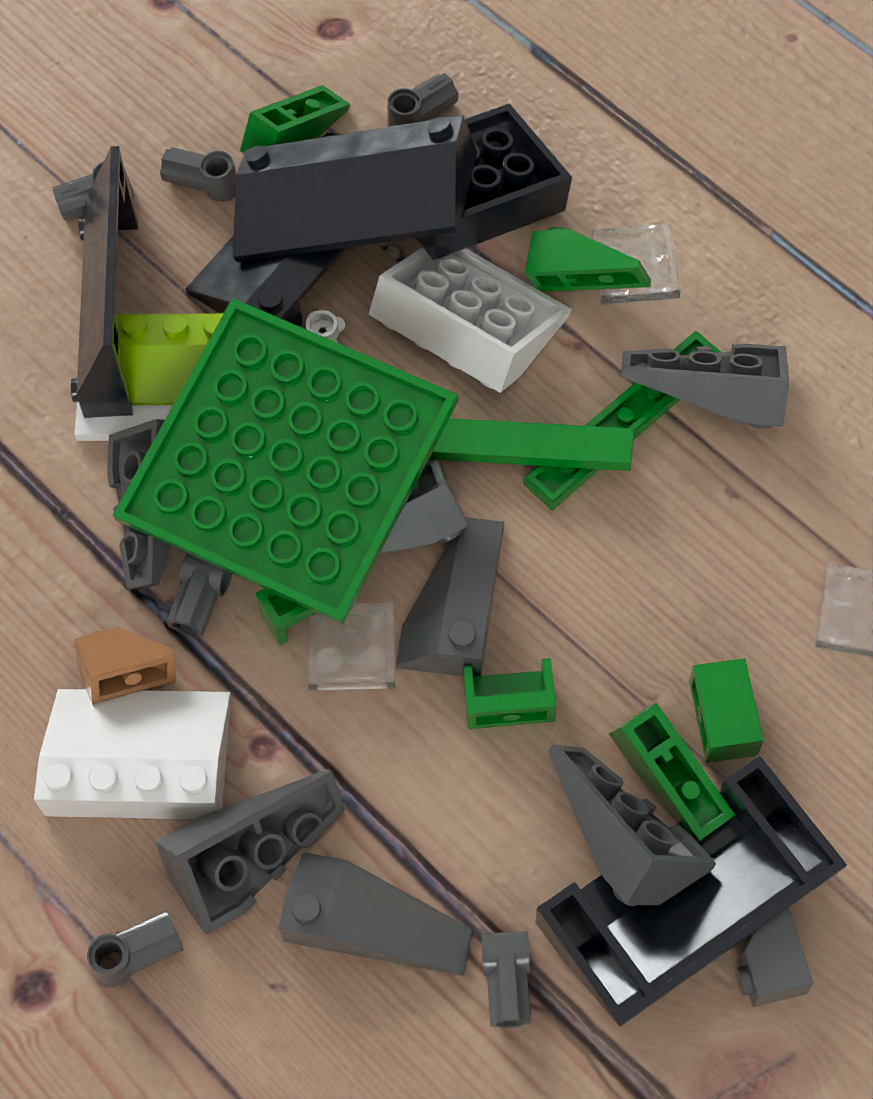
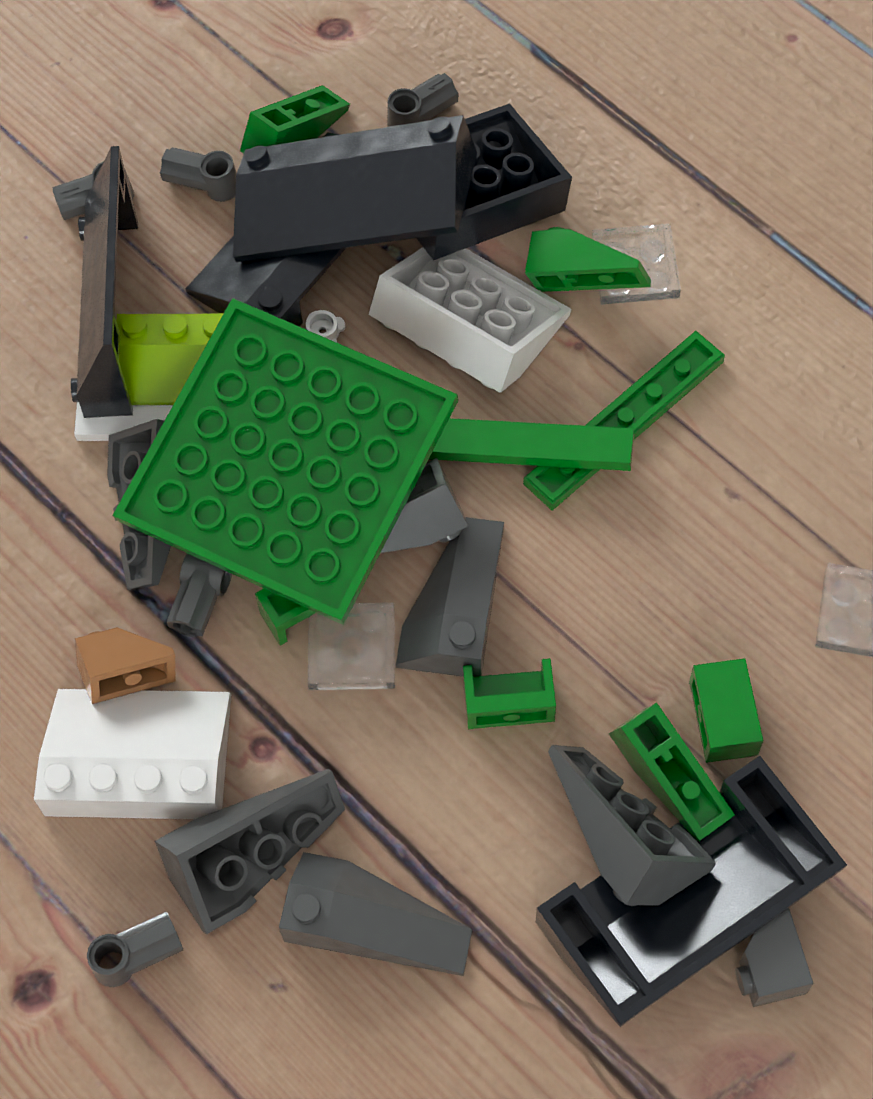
dark grey piece [481,931,531,1028] -> none
dark grey wedge [621,344,789,429] -> none

